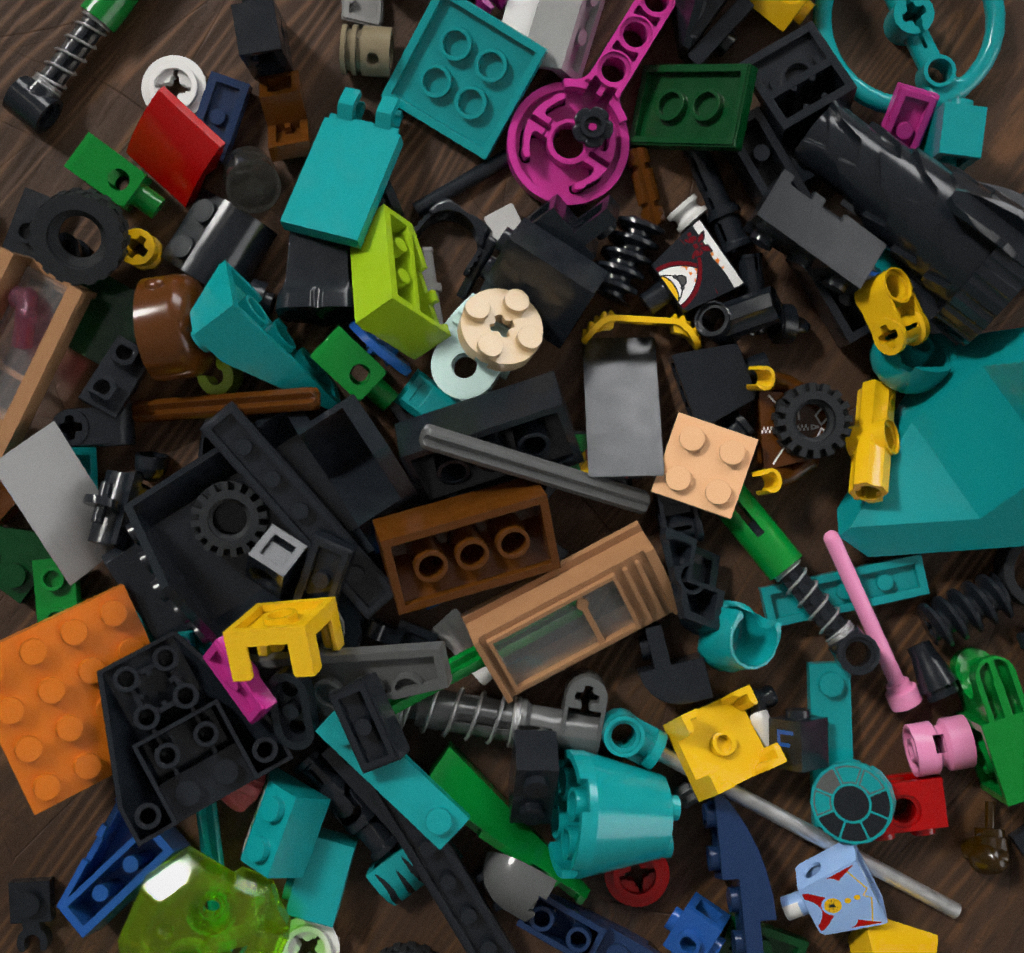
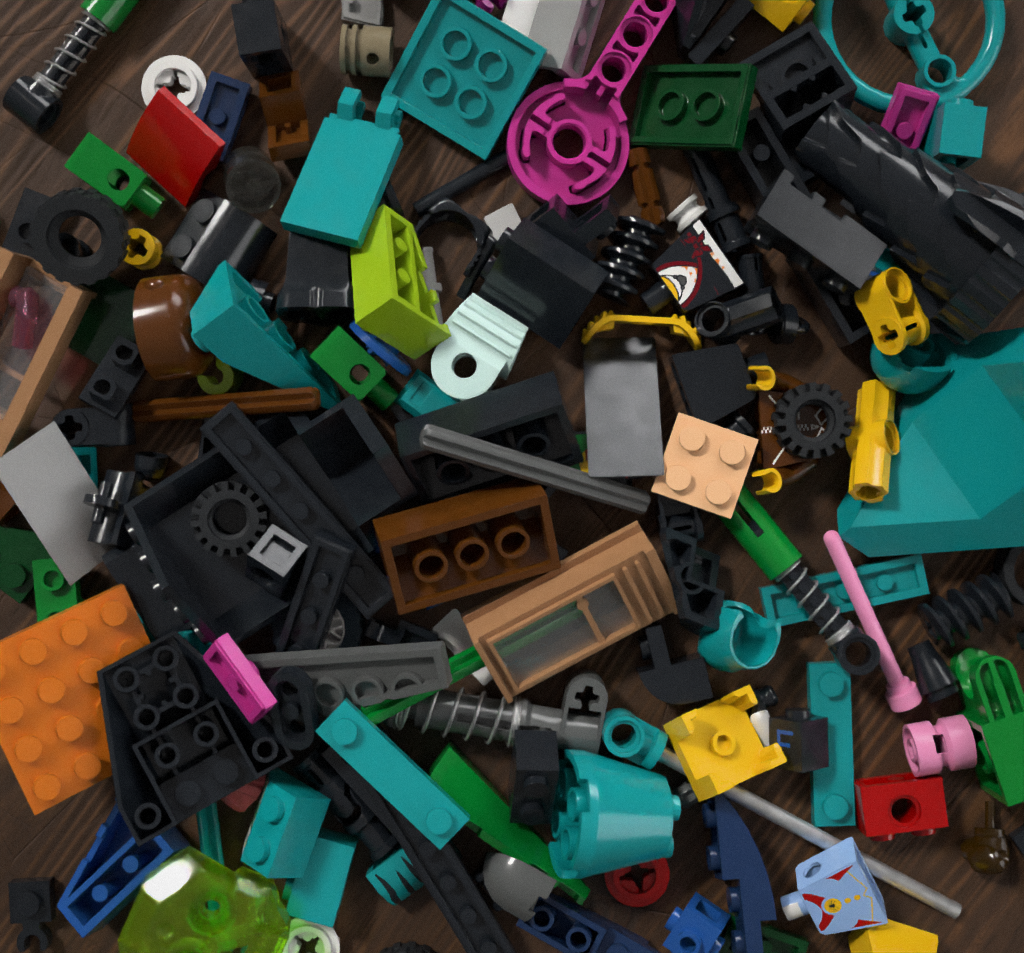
yellow panel [222,596,345,682] -> none
black slope [327,672,410,774] -> none
tan plate [457,288,543,372] -> none
black plate [572,106,613,148] -> none
tile [810,759,896,845] -> none

